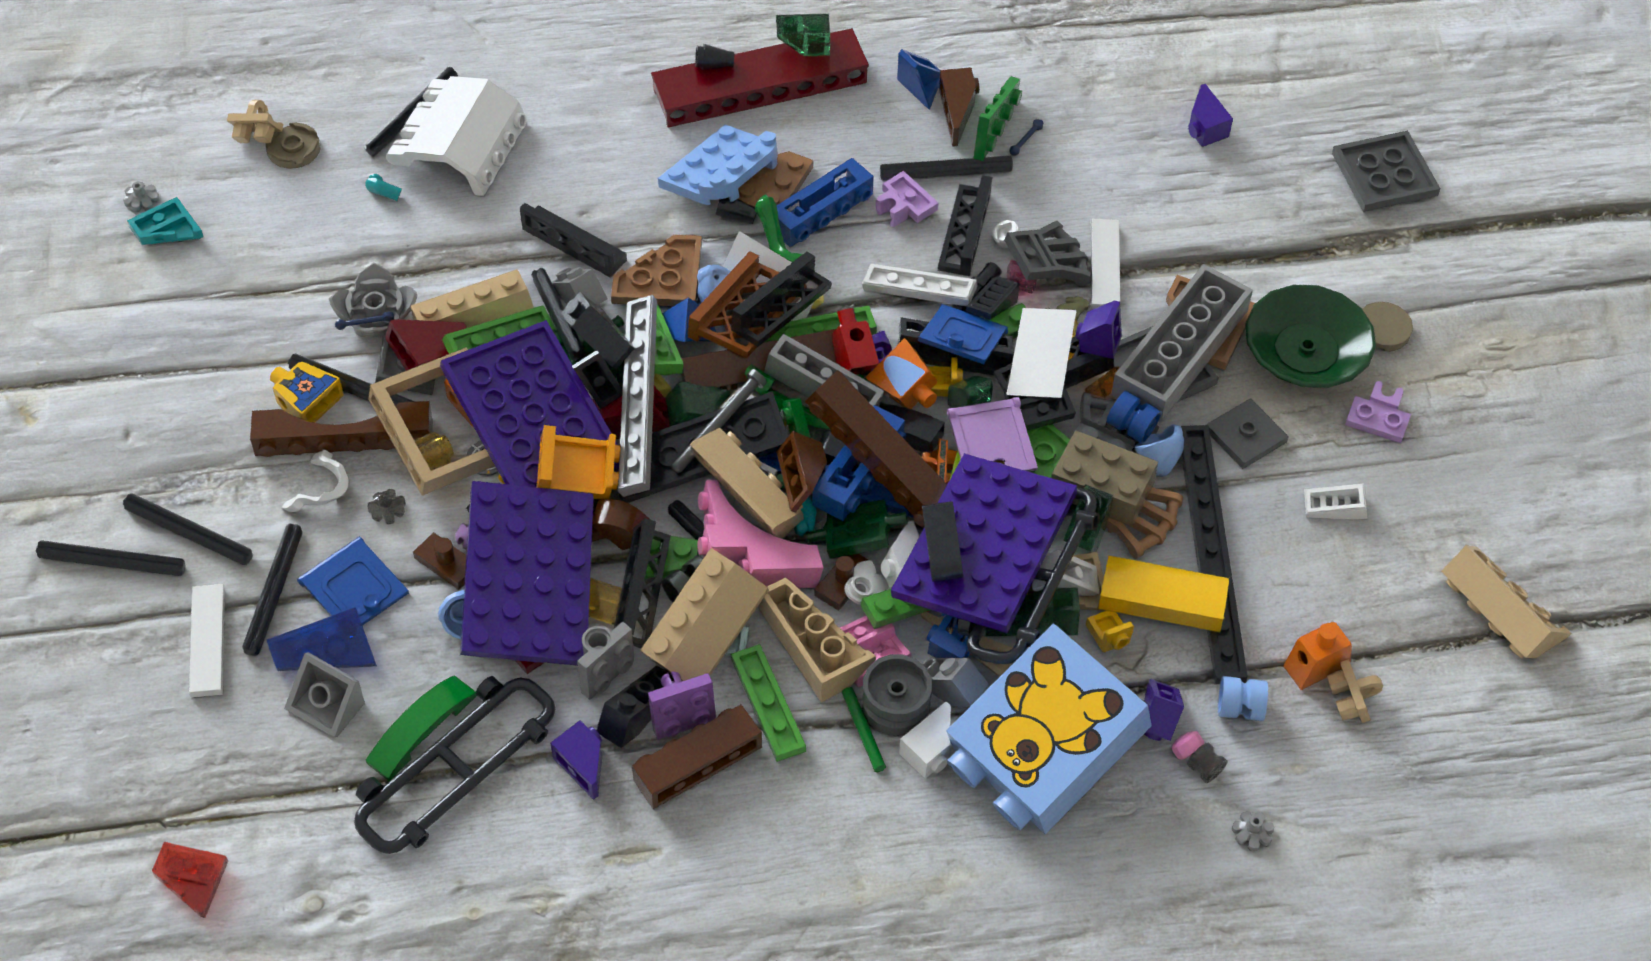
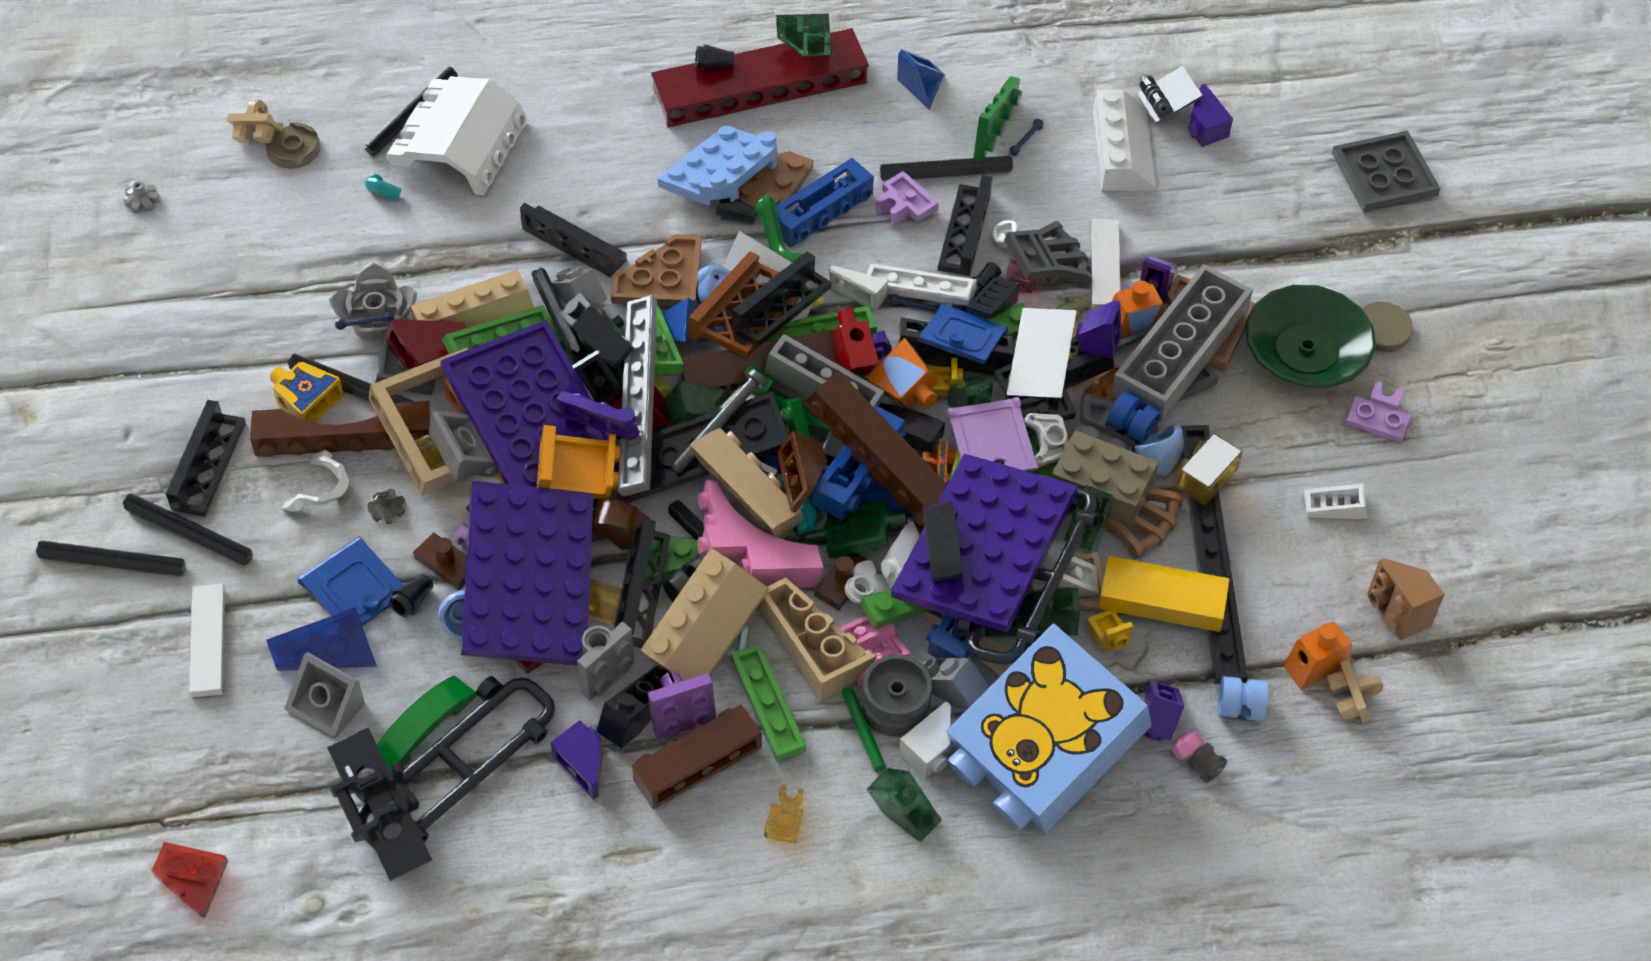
teal wing [127,197,203,245] -> none
black axle [242,523,303,656] -> none
reddish brown slope [939,67,980,147] -> none
dark grey plate [1206,398,1289,469] -> none
light grey plant [1232,811,1274,851] -> none
tan wedge [1441,545,1572,658] -> none
none -> black fence [165,399,246,517]
none -> black piece [327,727,432,881]
none -> black cone [389,574,434,617]
none -> light grey slope [429,410,495,482]
none -> dark purple plate [556,391,640,440]
none -> clear yellow plate [764,785,804,844]
none -> white slope [829,265,888,311]
none -> clear green slope [867,768,942,841]
none -> dark blue hinge [889,295,941,314]
none -> white piece [1024,413,1068,468]
none -> white slope [1093,90,1156,191]
none -> orange torso [1112,281,1164,339]
none -> hinge [1137,66,1203,124]
none -> dark purple slope [1140,256,1178,305]
none -> brick [1176,433,1243,505]
none -> medium nougat slope [1367,558,1445,640]

